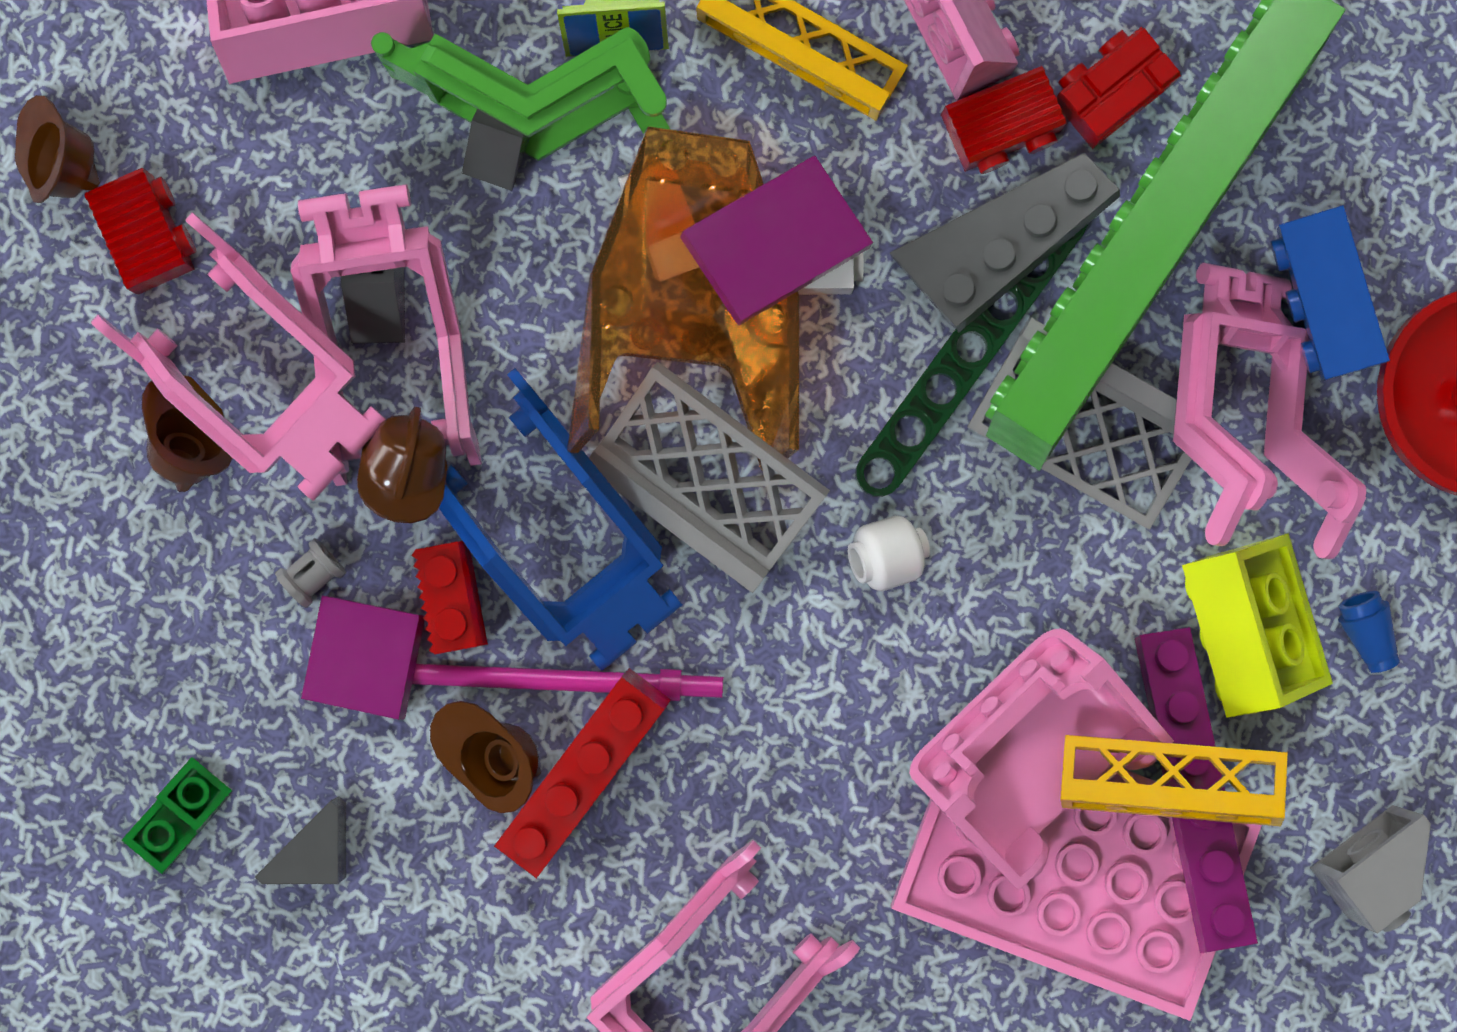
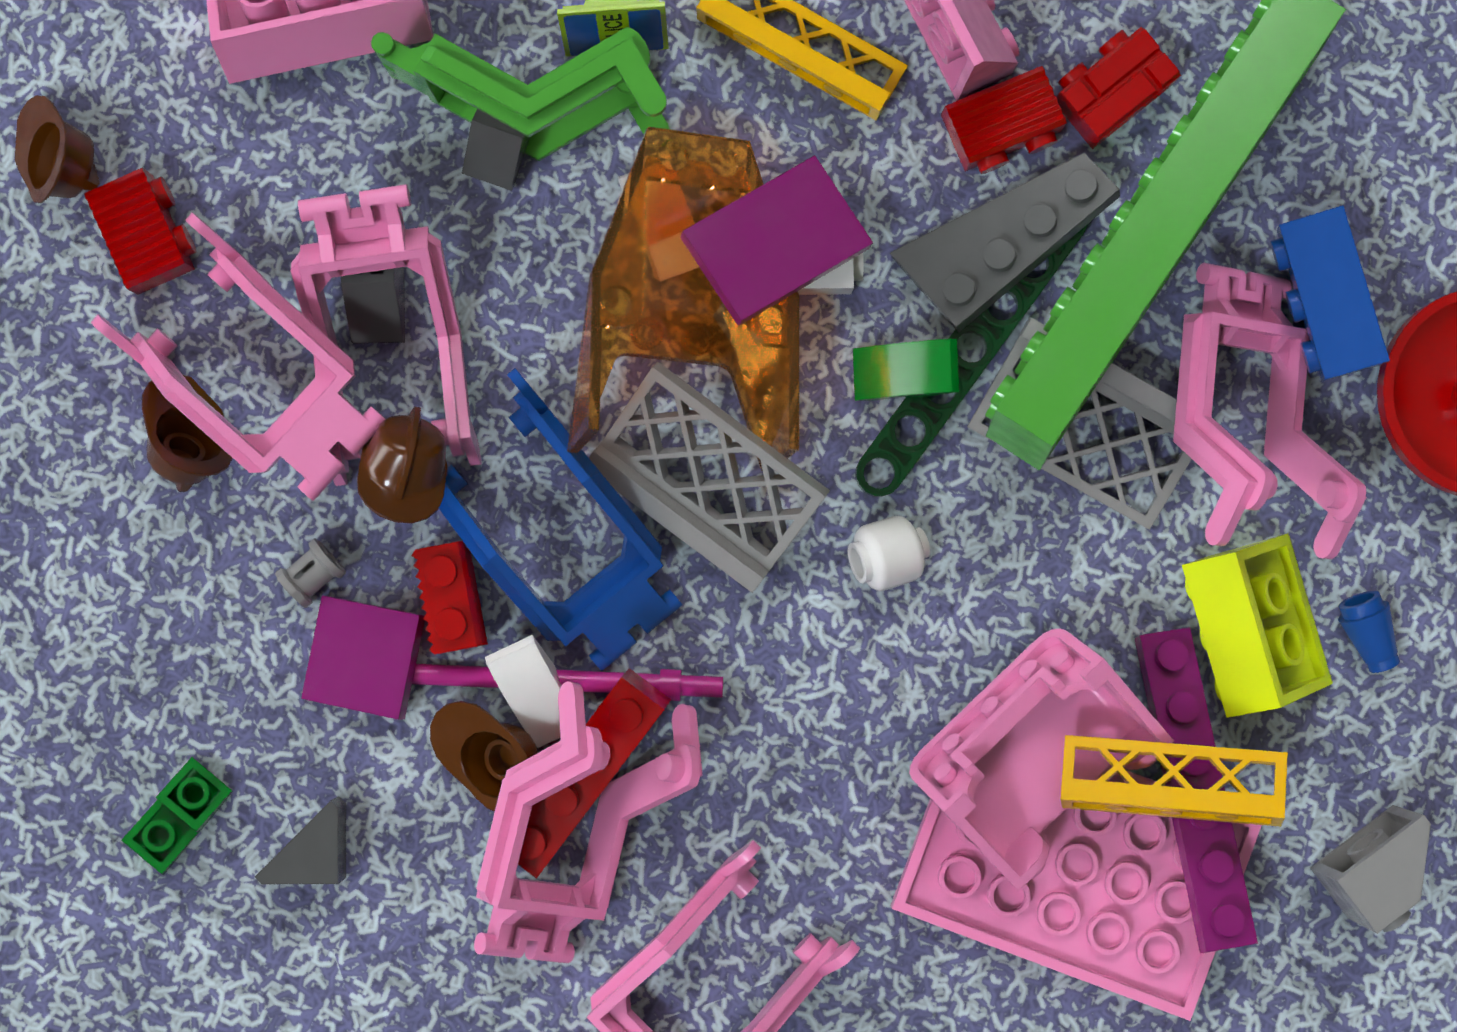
none -> bright pink piece [474,681,703,963]
none -> white slope [485,635,562,748]
none -> green slope [853,339,959,401]

